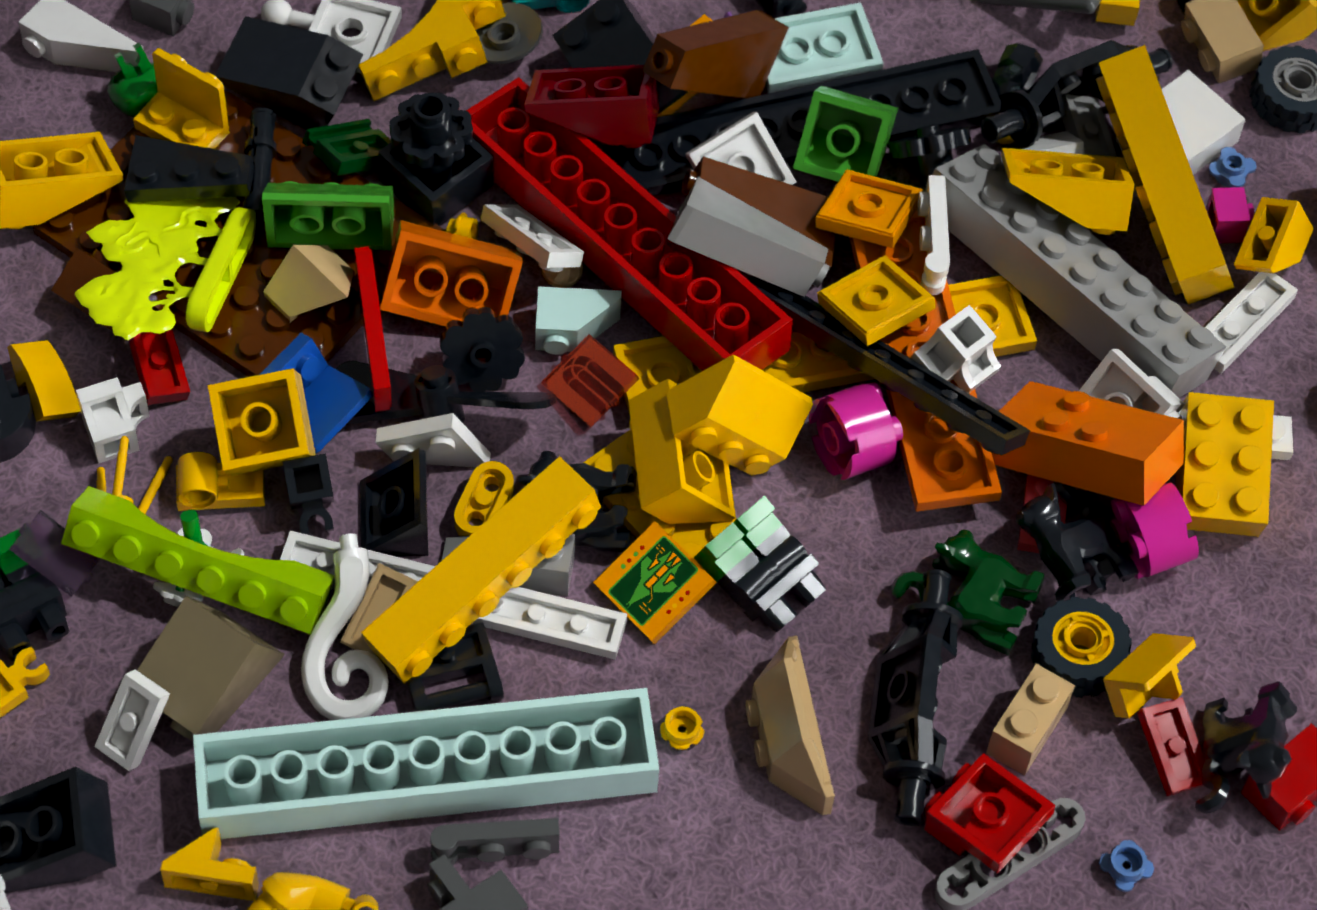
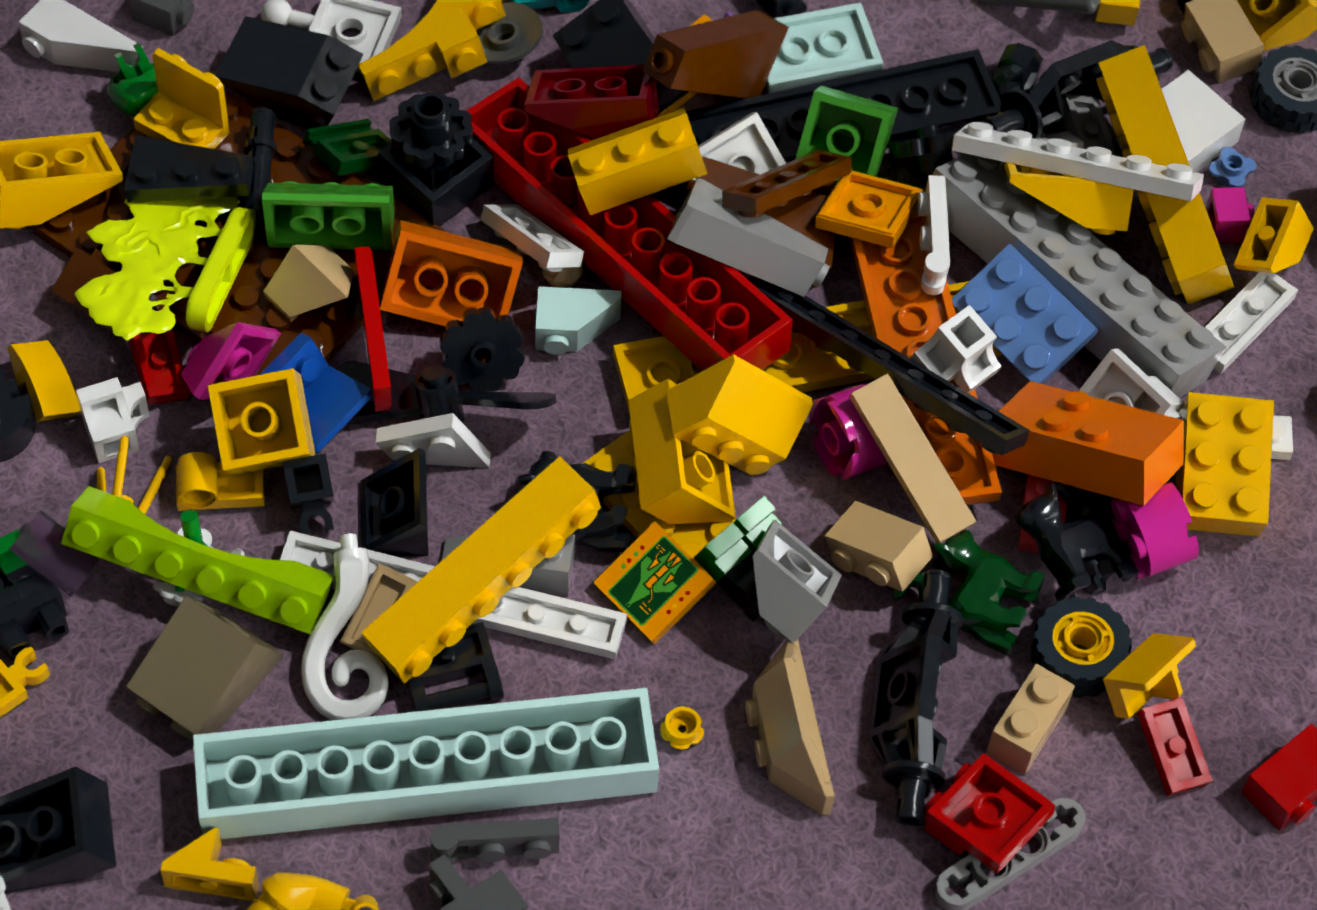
white plate [94,669,170,771] -> none
yellow plate [446,212,478,239] -> none
yellow plate [454,461,514,536] -> none
clear red piece [541,334,639,428] -> none
yellow tile [817,255,936,347] -> none
medium blue plate [1099,840,1154,892] -> none
black animal [1195,681,1297,814] -> none
none -> dark pink slope [181,322,282,401]
none -> yellow slope [568,108,708,215]
none -> reddish brown plate [722,150,852,218]
none -> light grey slope [753,519,842,643]
none -> tan brick [825,501,933,592]
none -> tan tile [849,373,977,543]
none -> white plate [952,122,1204,201]
none -> medium blue plate [952,243,1098,384]

